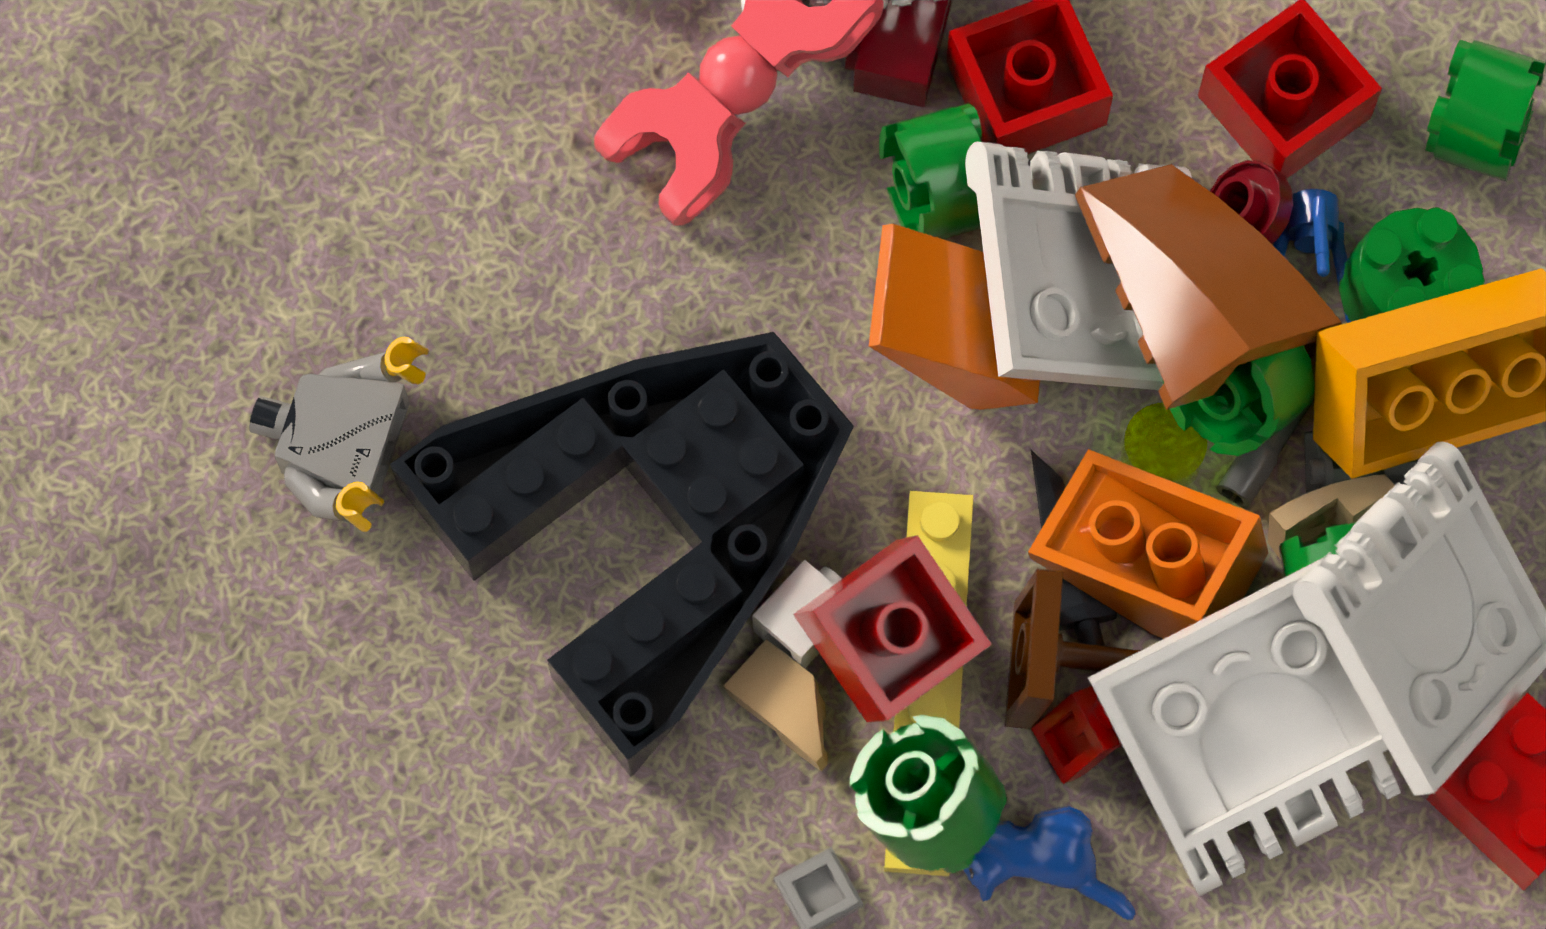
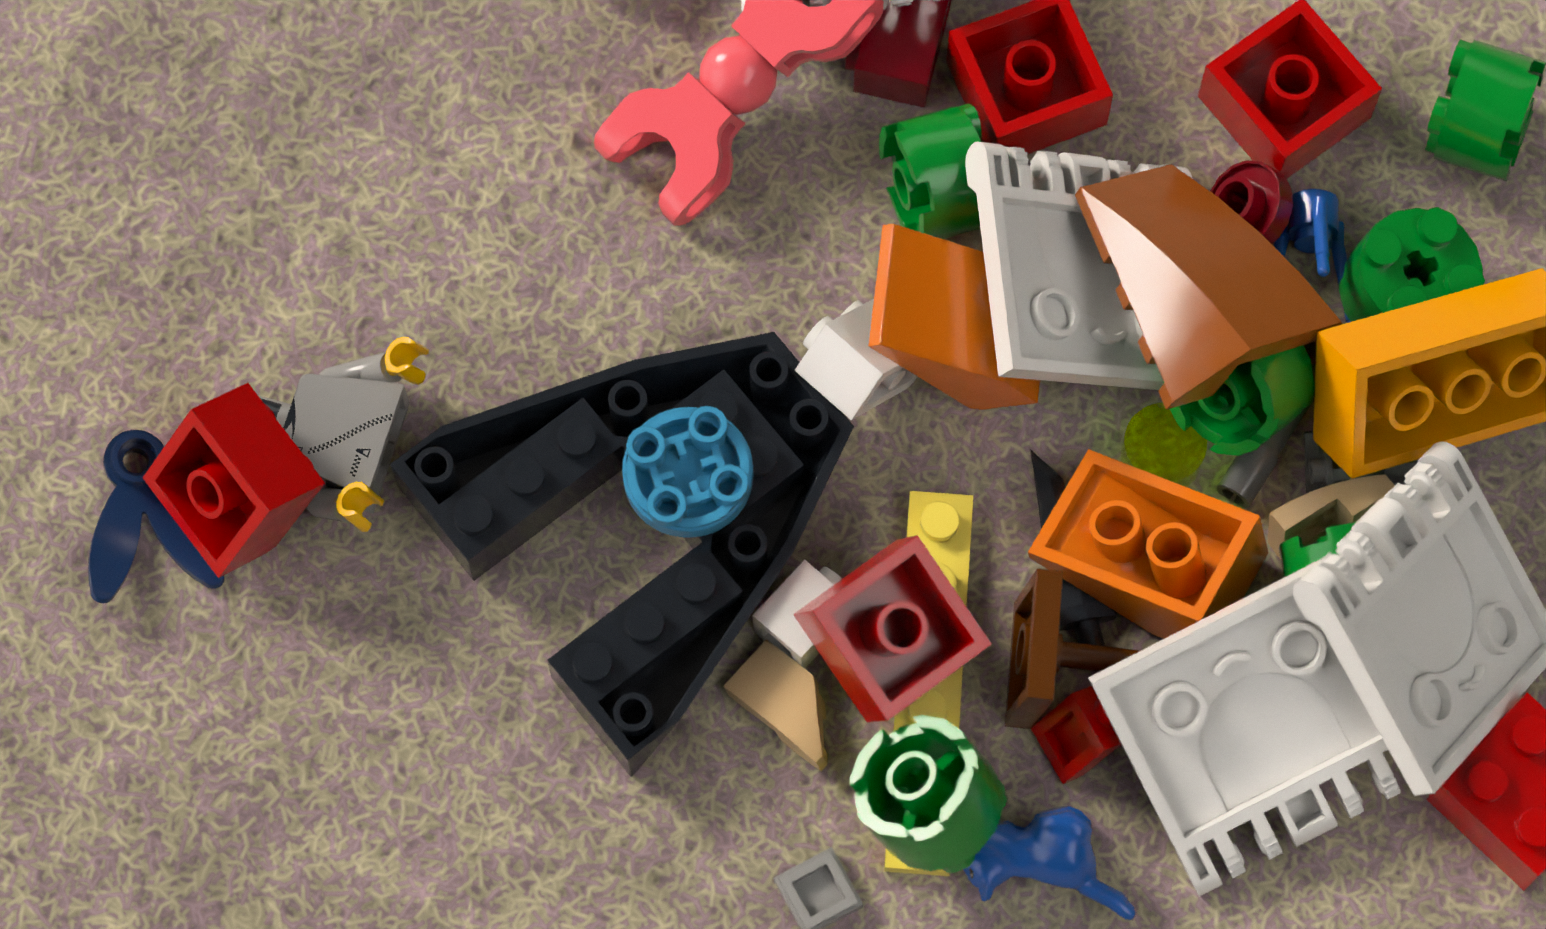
none -> dark blue plant [88,430,225,604]
none -> red brick [143,383,325,578]
none -> dark azure tile [622,406,753,538]
none -> white brick [795,299,918,420]

